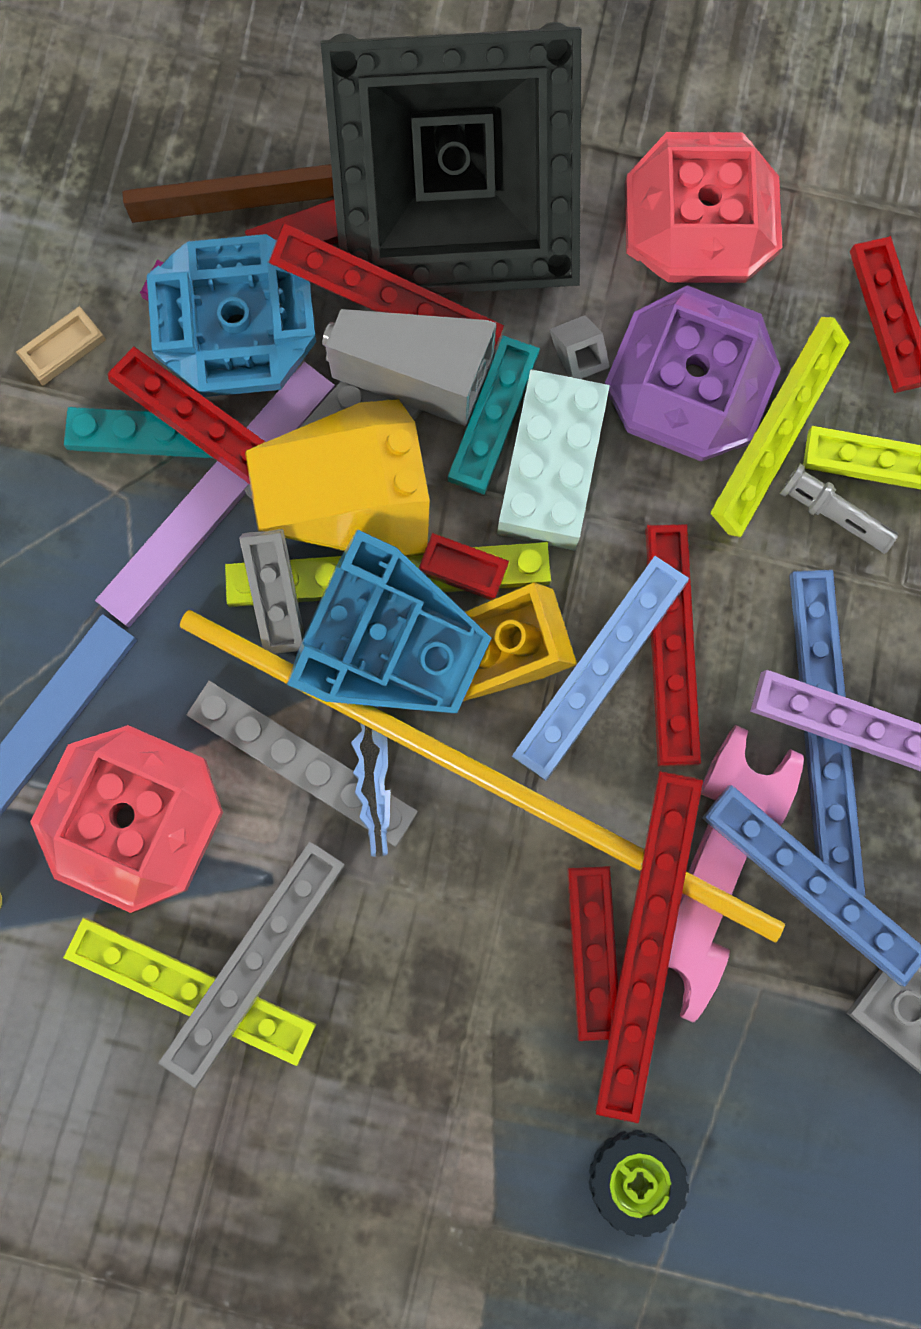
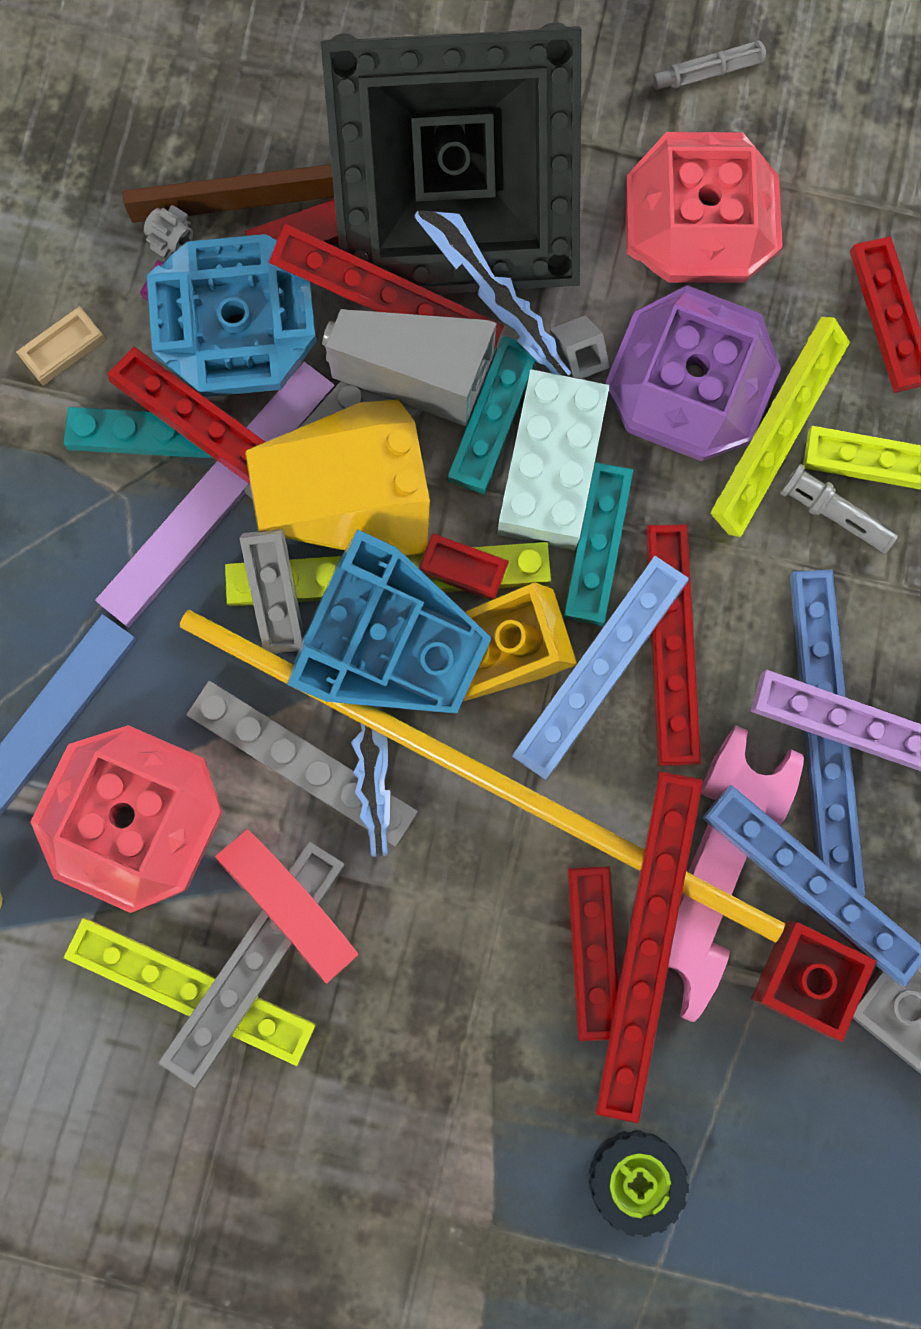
none -> light grey gear [144,205,193,258]
none -> coral slope [215,829,359,985]
none -> light blue sword [415,211,572,377]
none -> teal plate [563,462,634,626]
none -> light grey piece [652,40,766,90]
none -> red brick [751,922,877,1042]

